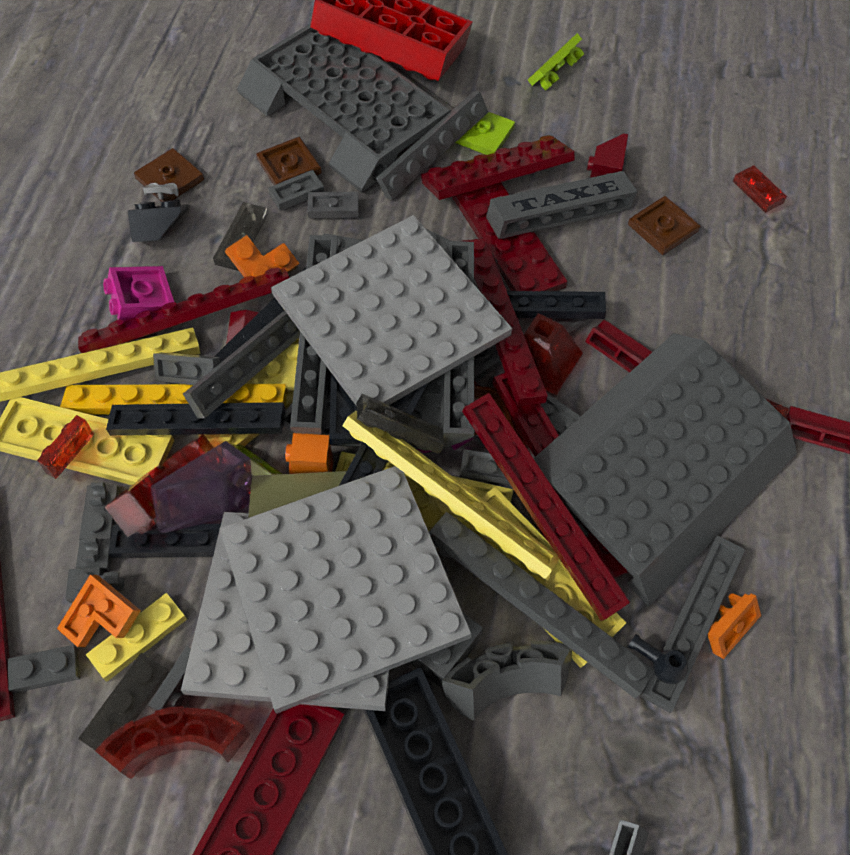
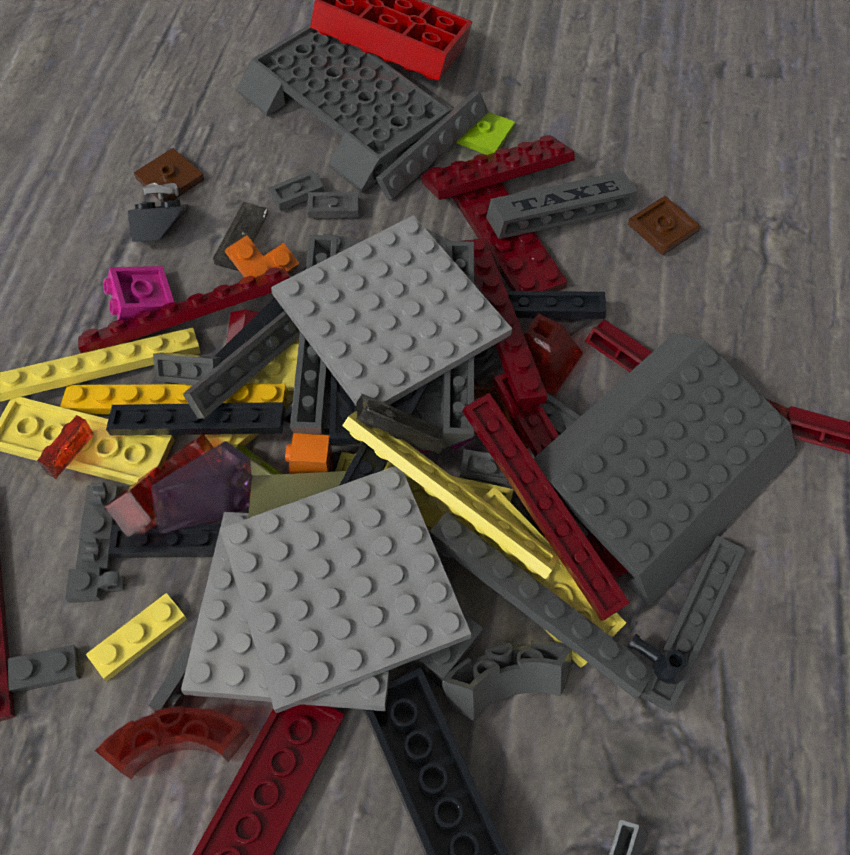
orange plate [57,574,141,647] -> none
clear smoke plate [78,653,169,759] -> none
reddish brown plate [256,136,322,185] -> none
lime plate [527,33,584,90] -> none
dark red slope [587,133,628,178] -> none
orange plate [707,593,761,659] -> none
clear red plate [733,165,787,213] -> none

